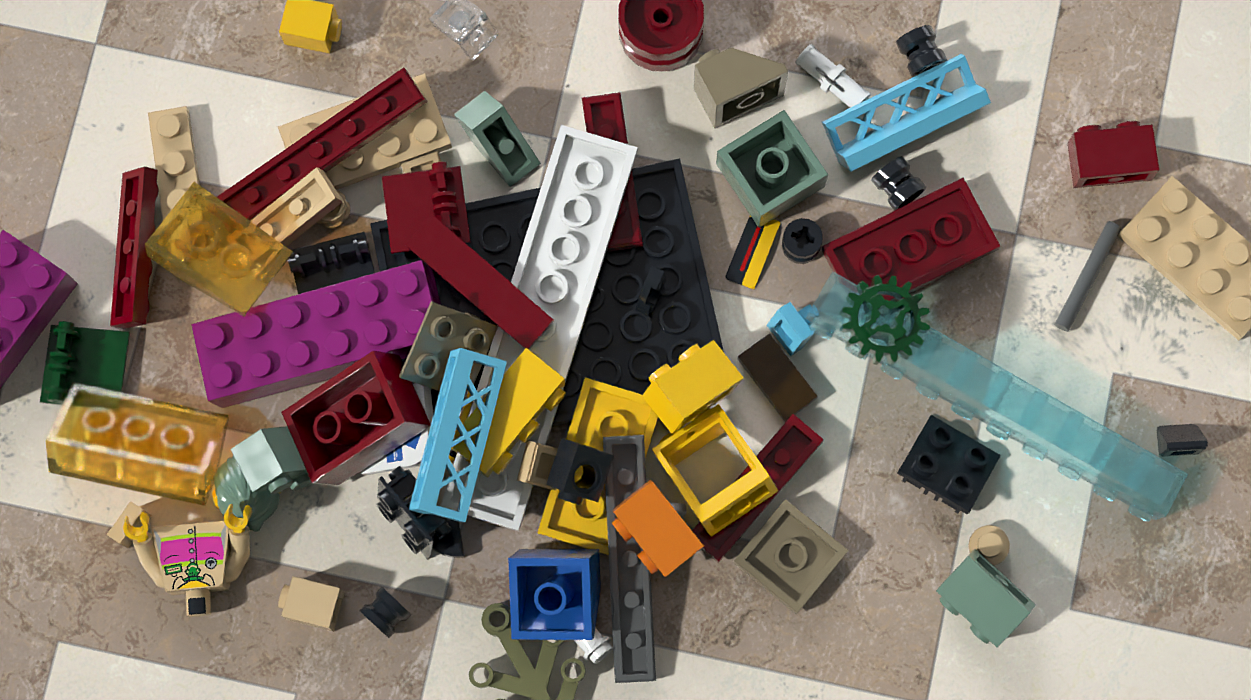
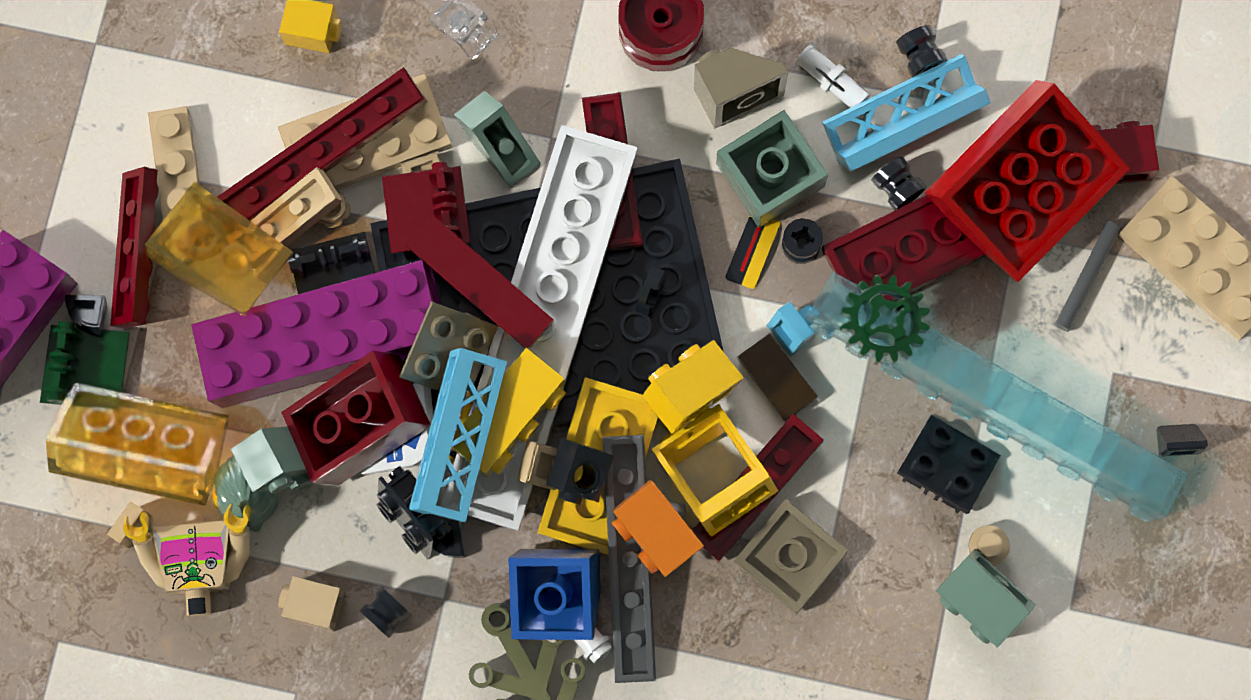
none -> black tile [65,295,107,336]
none -> red slope [925,80,1130,282]

